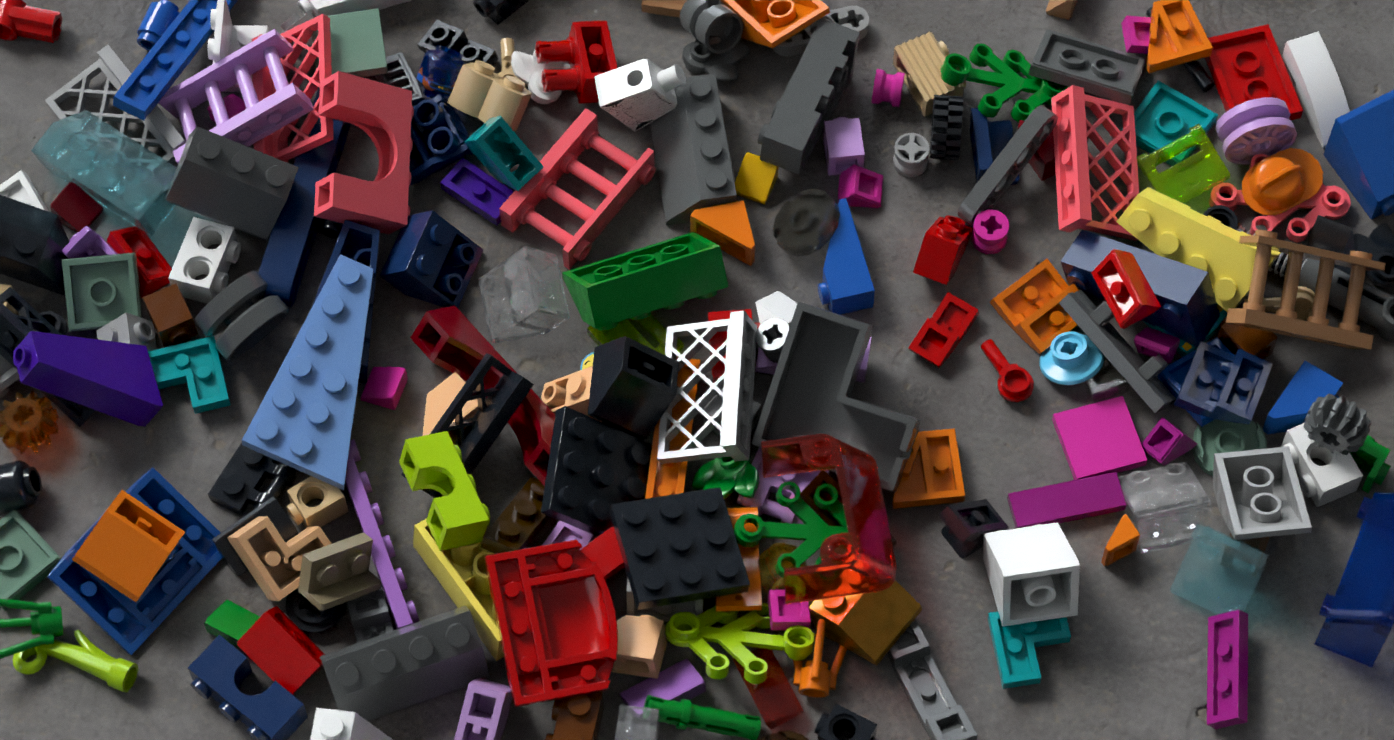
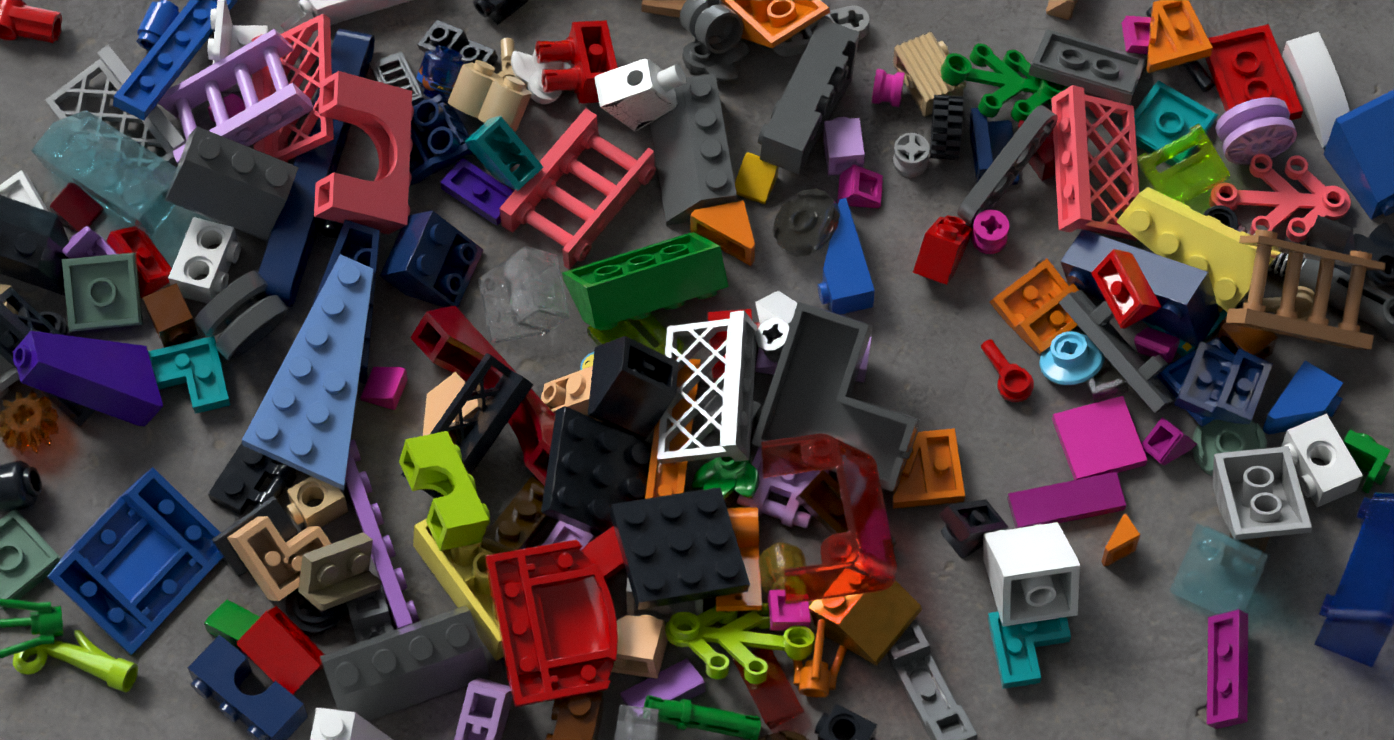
orange slope [72,490,185,602] -> none
light grey bracket [96,312,157,351] -> none
sand green tile [309,8,388,77] -> none
green plant [733,481,882,581] -> none
red slope [908,292,979,368] -> none
clear bracket [1118,462,1213,554] -> none
orange piece [1241,148,1323,215] -> none
dark grey gear [1303,394,1371,455] -> none

